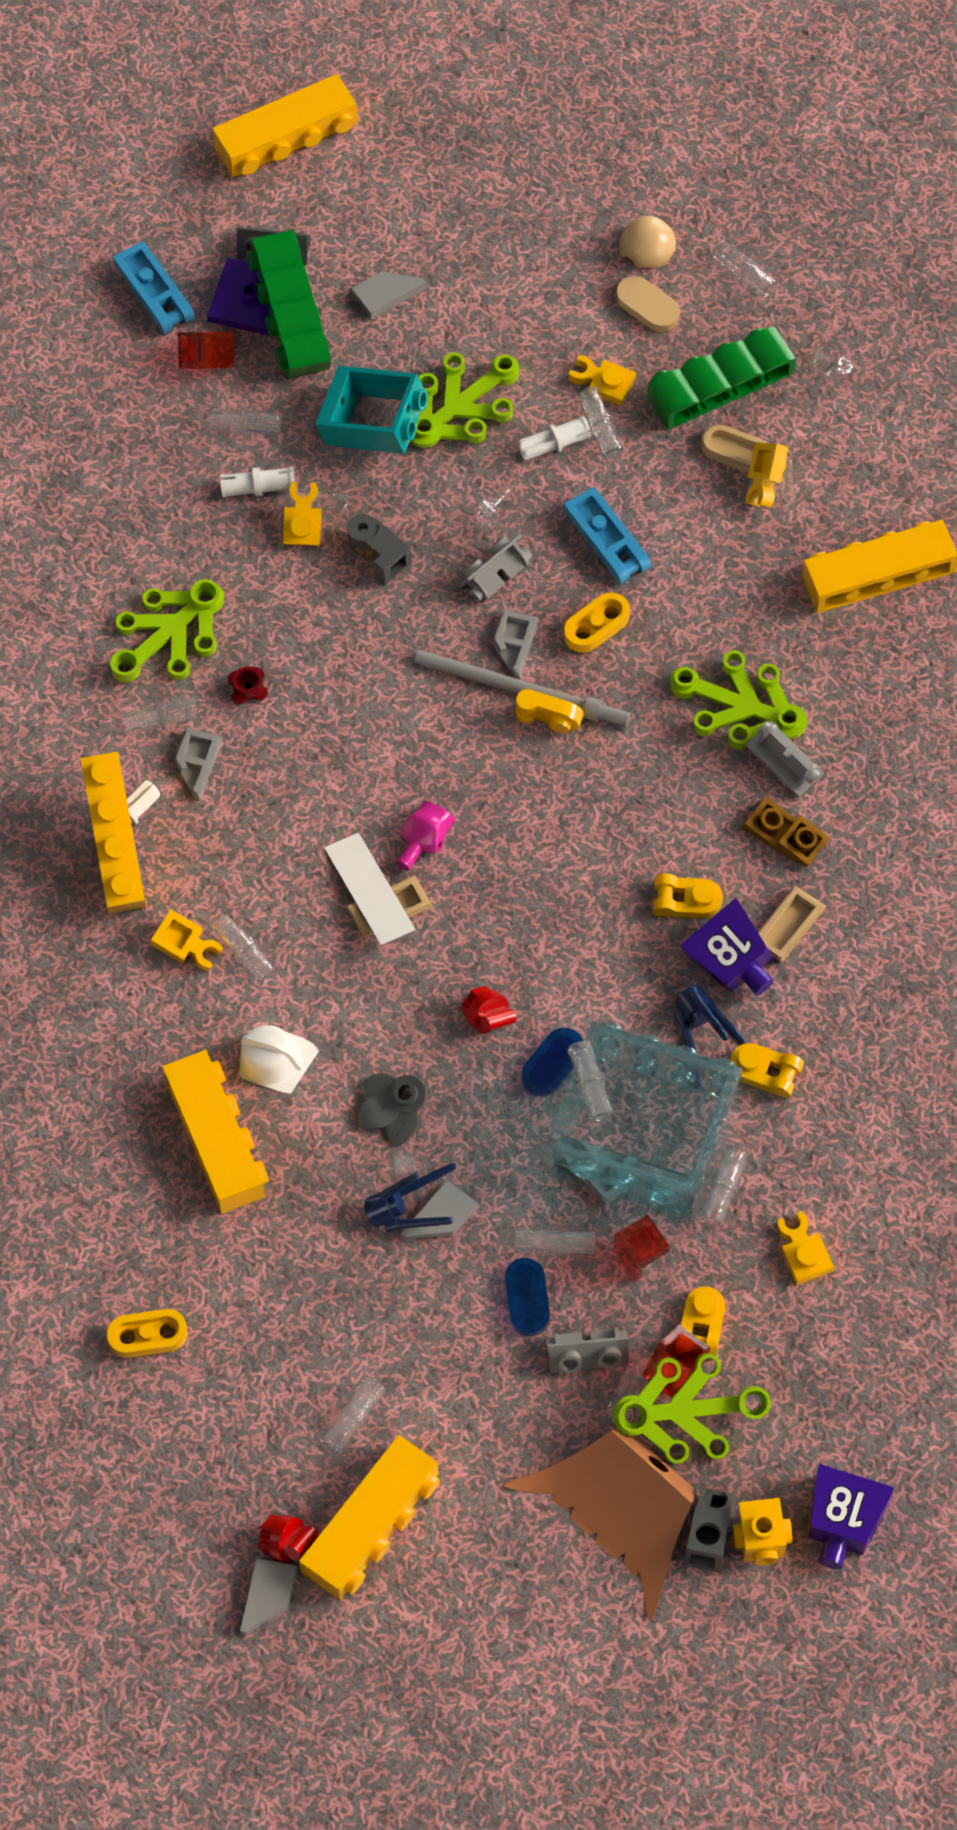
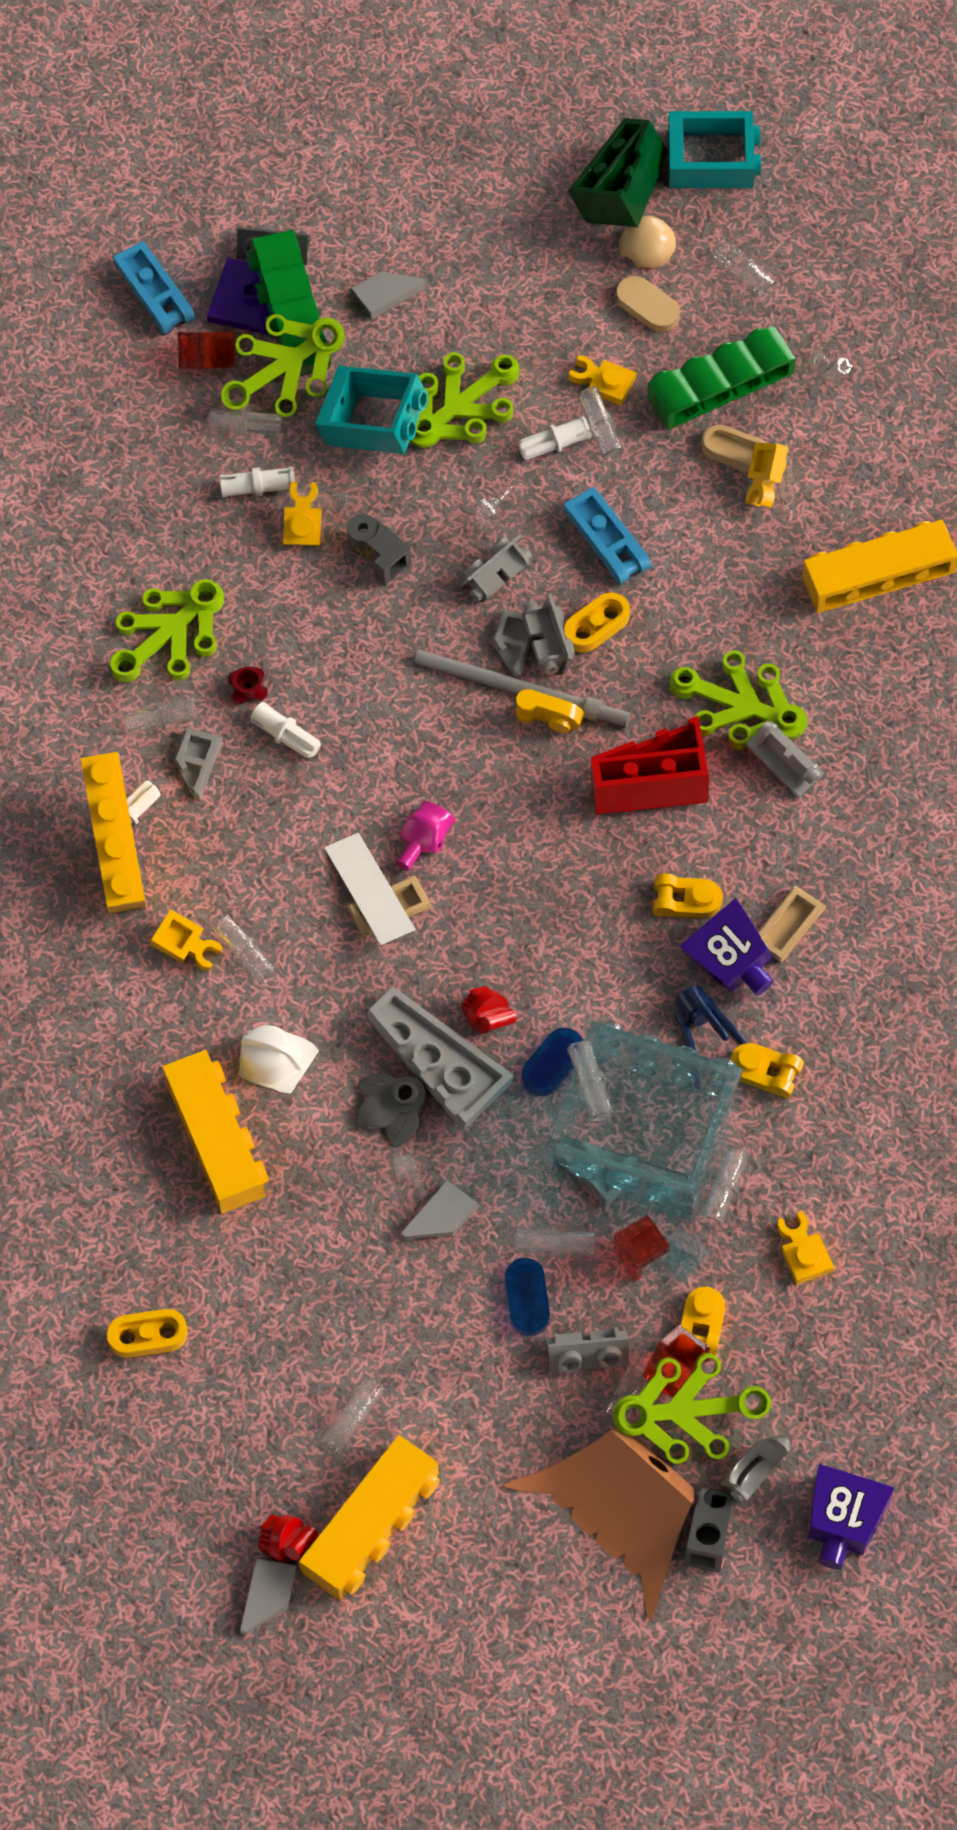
yellow brick [212,74,358,178] -> none
dark blue plant [364,1163,457,1233] -> none
yellow brick [732,1498,793,1565] -> none
pearl gold slope [741,796,830,868] -> none
none -> lime plant [221,314,345,417]
none -> white axle [250,702,321,758]
none -> light grey wing [367,987,514,1132]
none -> light grey hinge [522,593,575,675]
none -> dark green wedge [568,118,668,228]
none -> red wedge [590,716,709,815]
none -> clear light blue tile [654,1227,710,1283]
none -> teal window [668,111,761,188]
none -> light grey helmet [720,1435,791,1503]

